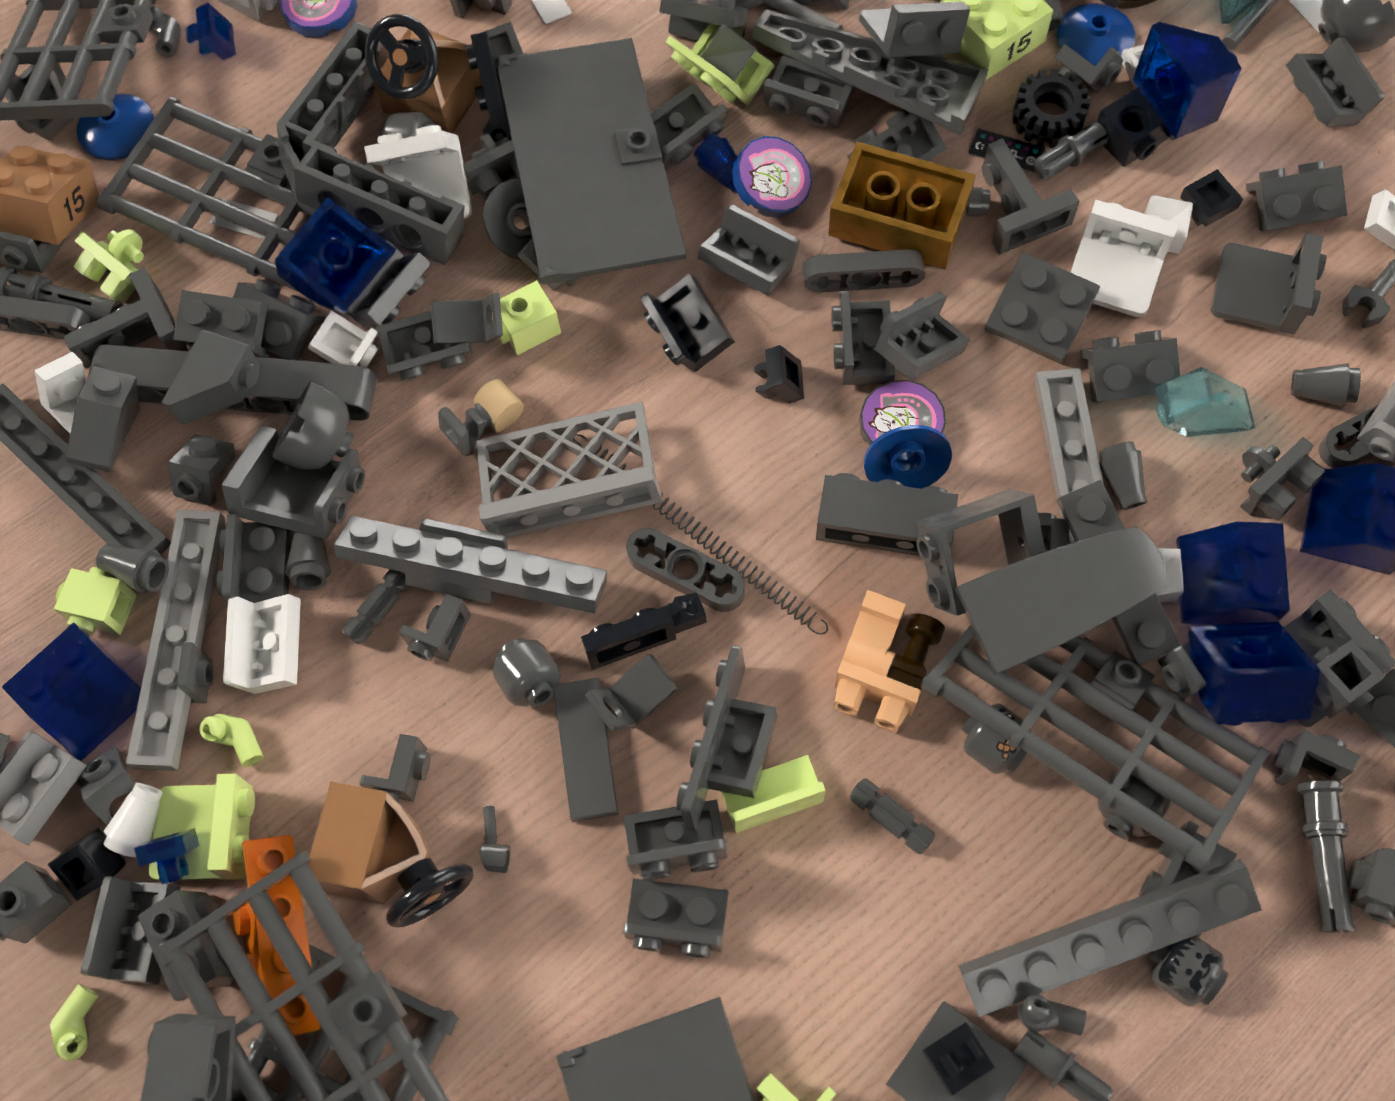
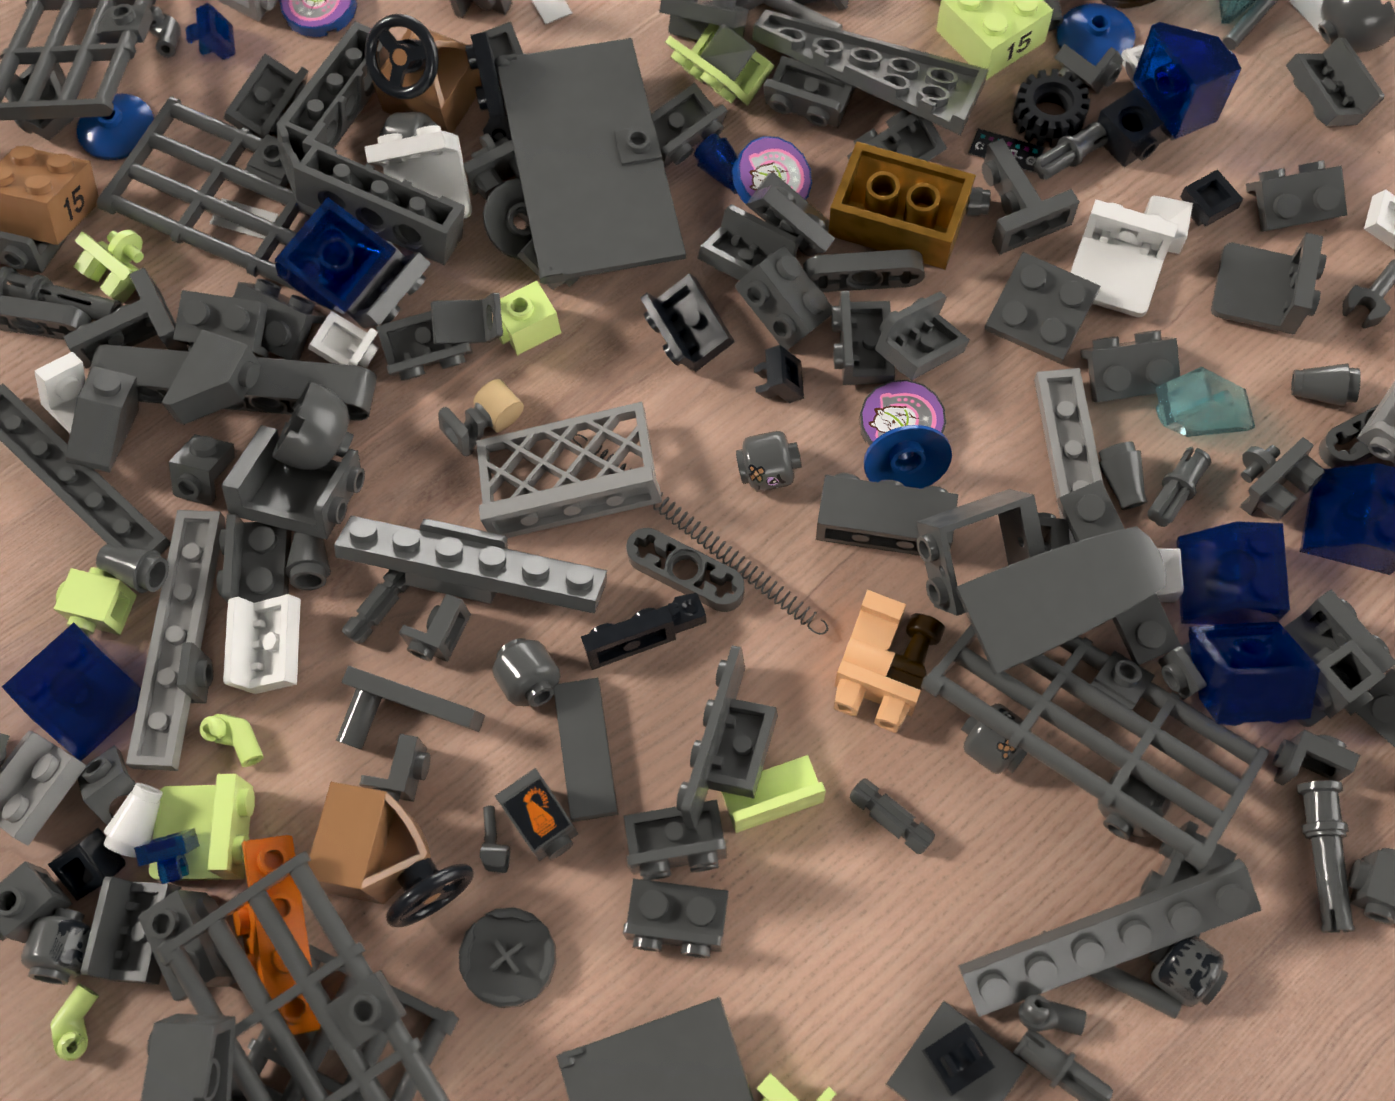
dark grey bracket [585,654,678,731] -> none
dark grey bracket [859,1,971,60] -> none
none -> dark grey head [21,908,91,985]
none -> dark grey bracket [224,54,309,139]
none -> dark grey piece [336,665,485,750]
none -> dark grey tile [459,907,556,1008]
none -> slope [495,768,578,861]
none -> dark grey bracket [735,245,832,350]
none -> dark grey head [736,431,802,492]
none -> dark grey bracket [746,173,835,257]
none -> dark grey bar [1042,931,1182,1019]
none -> dark grey axle [1148,447,1212,527]

